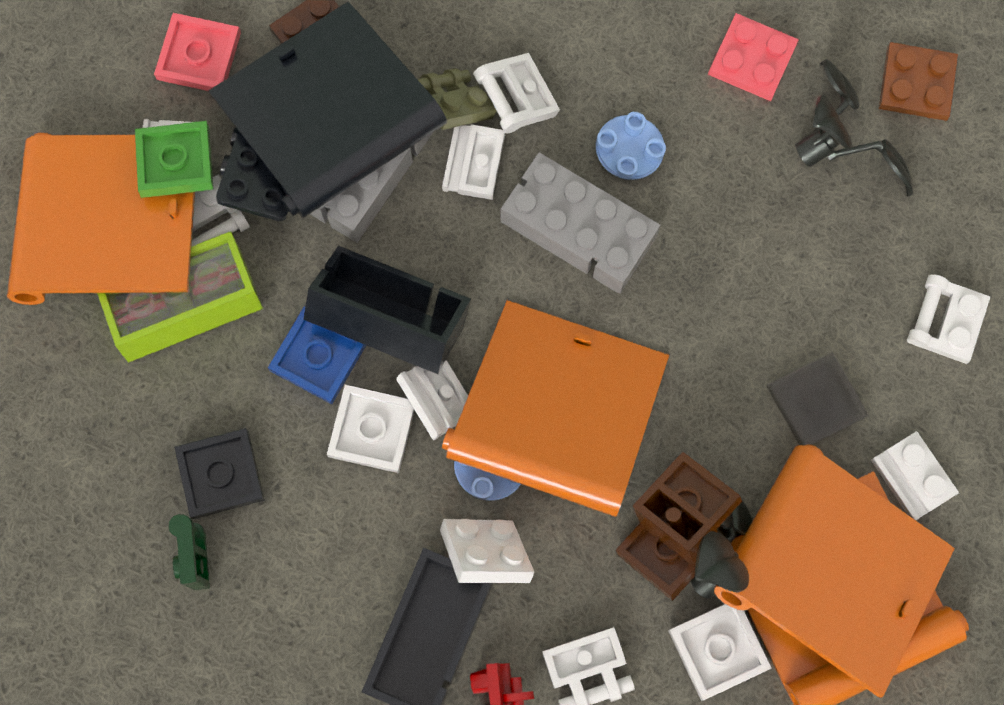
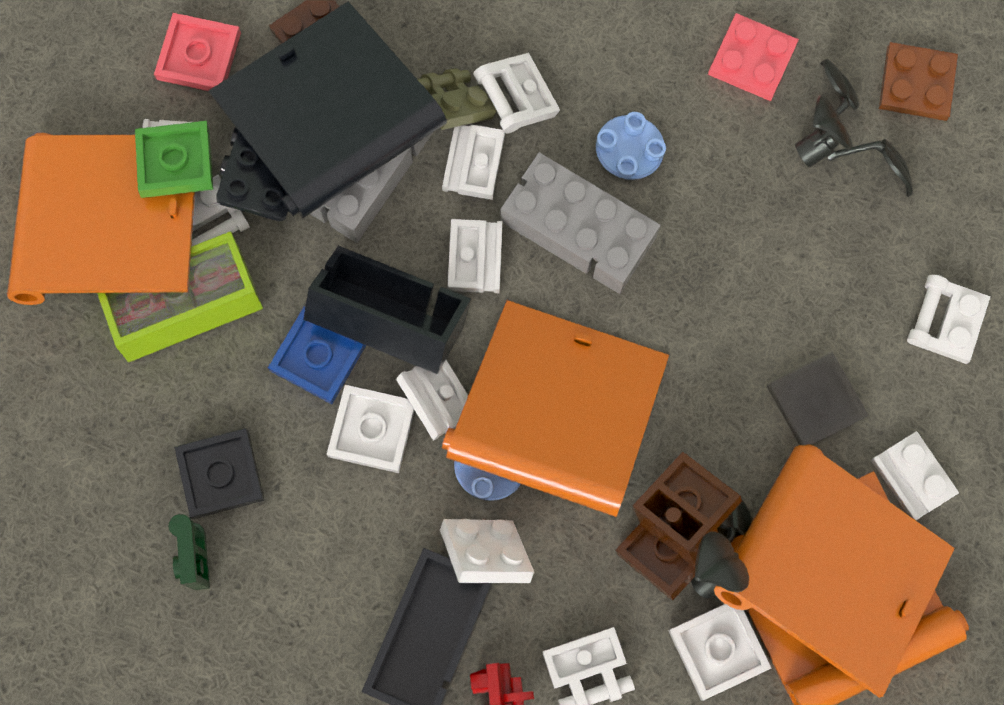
none -> white plate [448,219,503,293]

